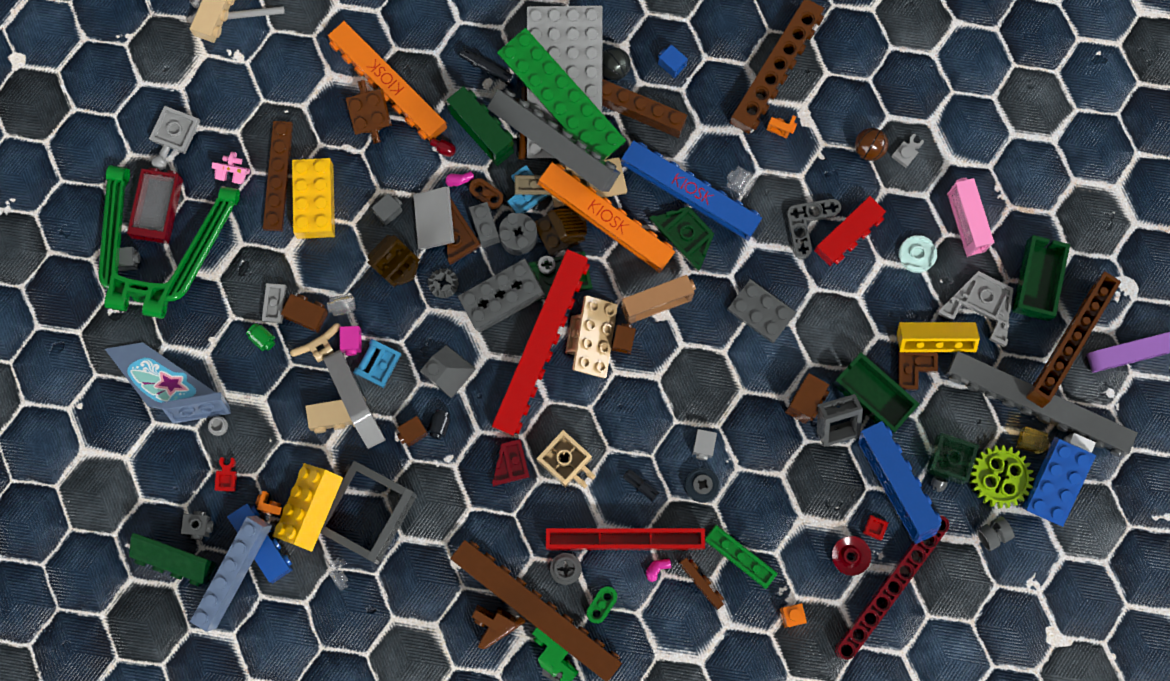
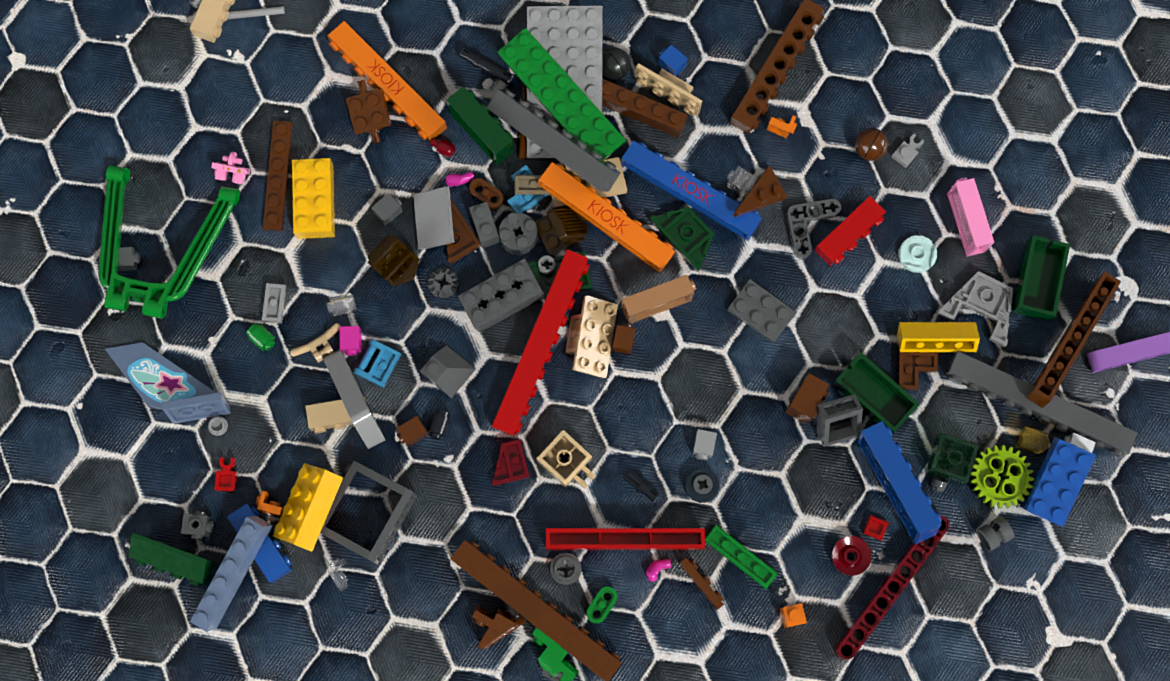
window [127,167,183,244] -> none
light grey plate [149,106,200,171] -> none
reddish brown brick [281,294,328,333] -> none
none -> tan bracket [635,63,702,116]
none -> reddish brown wing [733,166,787,217]

